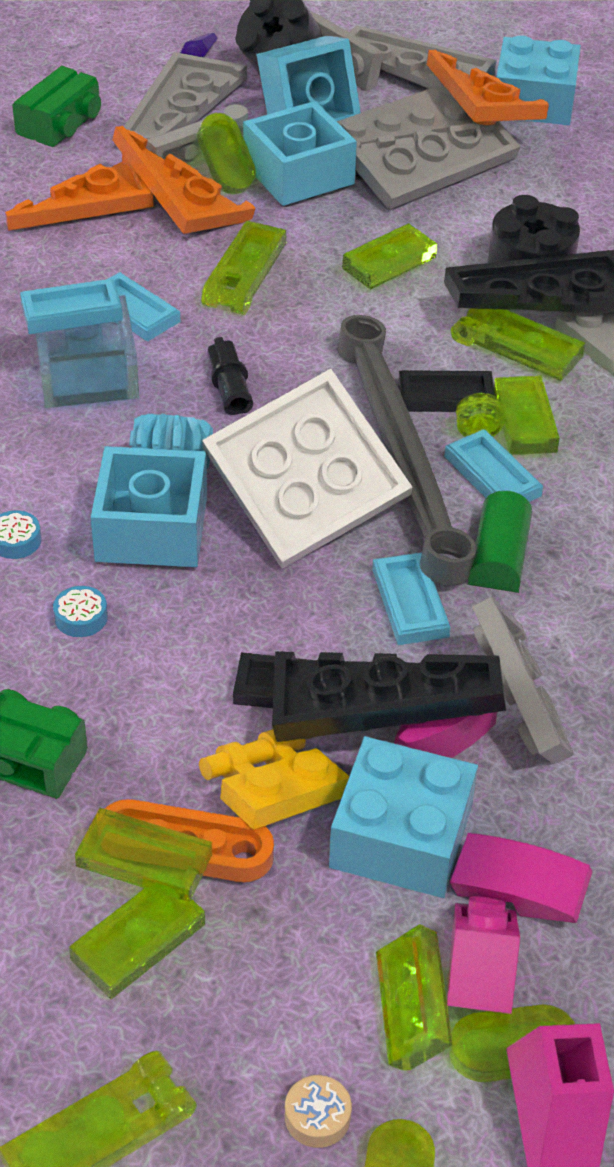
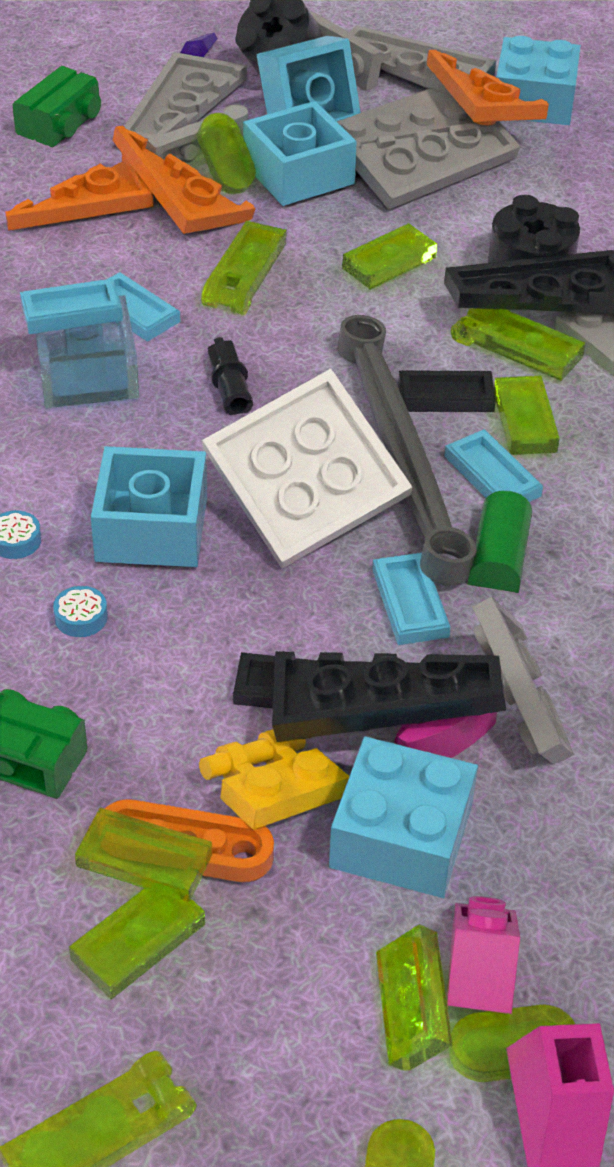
medium azure gear [129,413,213,468] -> none
tan tile [285,1075,352,1148] -> none
dark pink slope [450,833,593,923] -> none
clear neon green tile [455,393,505,437] -> none

